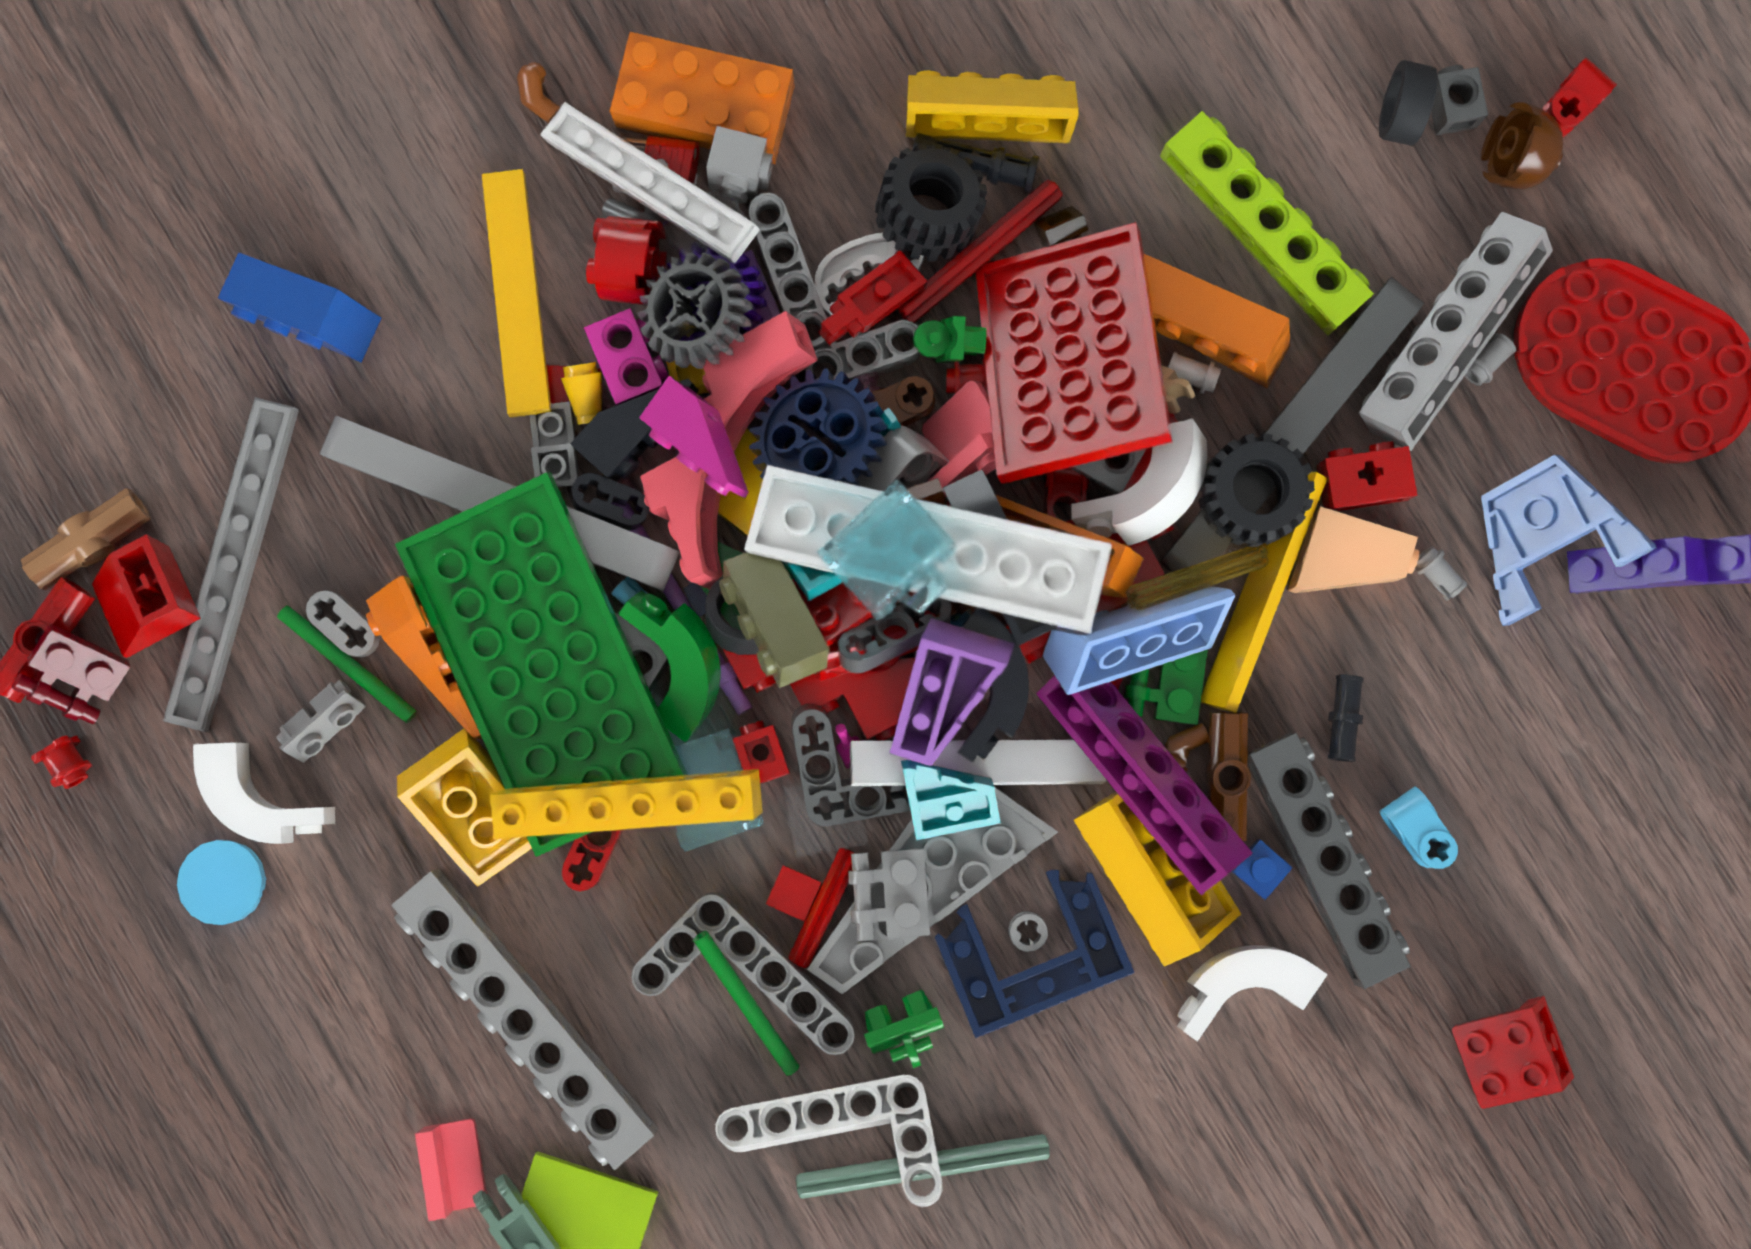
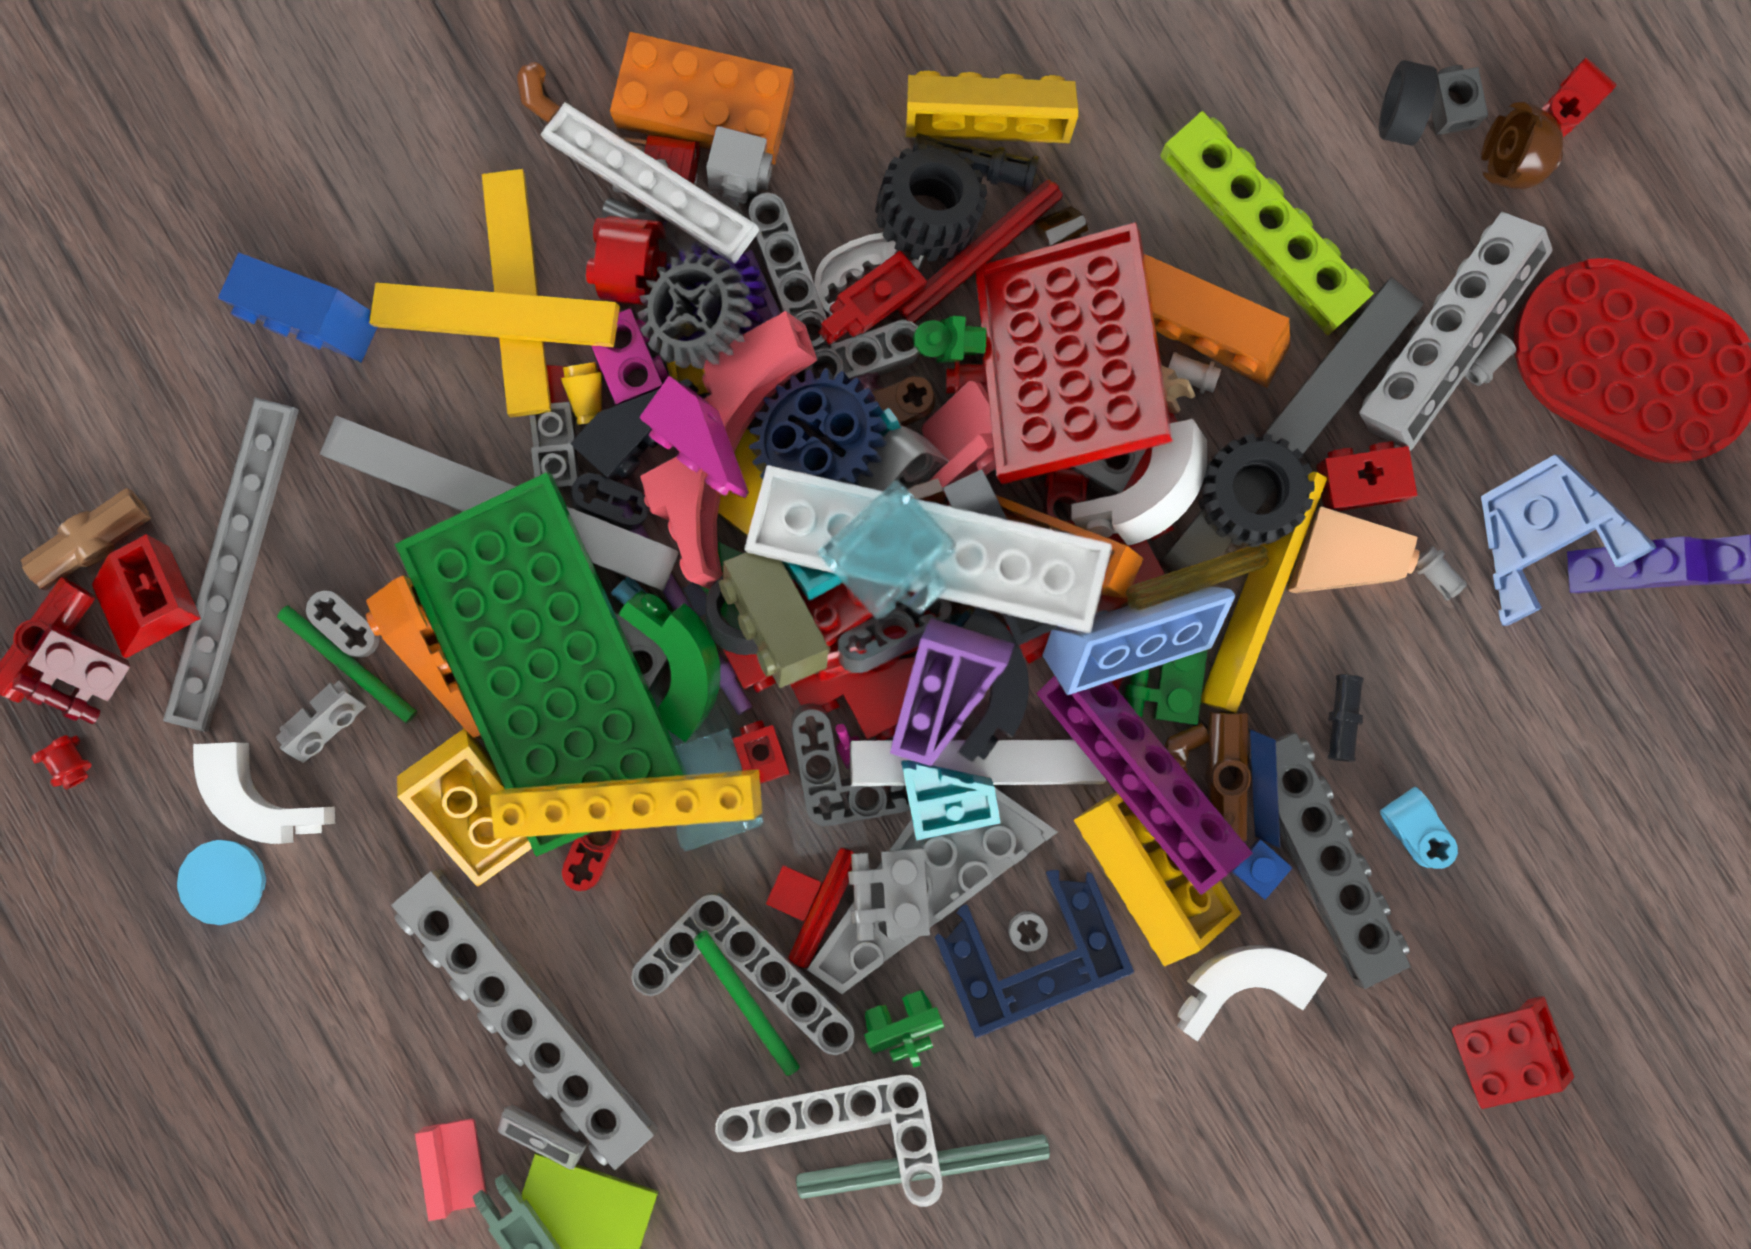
none -> yellow tile [369,283,620,347]
none -> light grey slope [497,1105,587,1170]
none -> dark blue sticker [1250,729,1280,848]

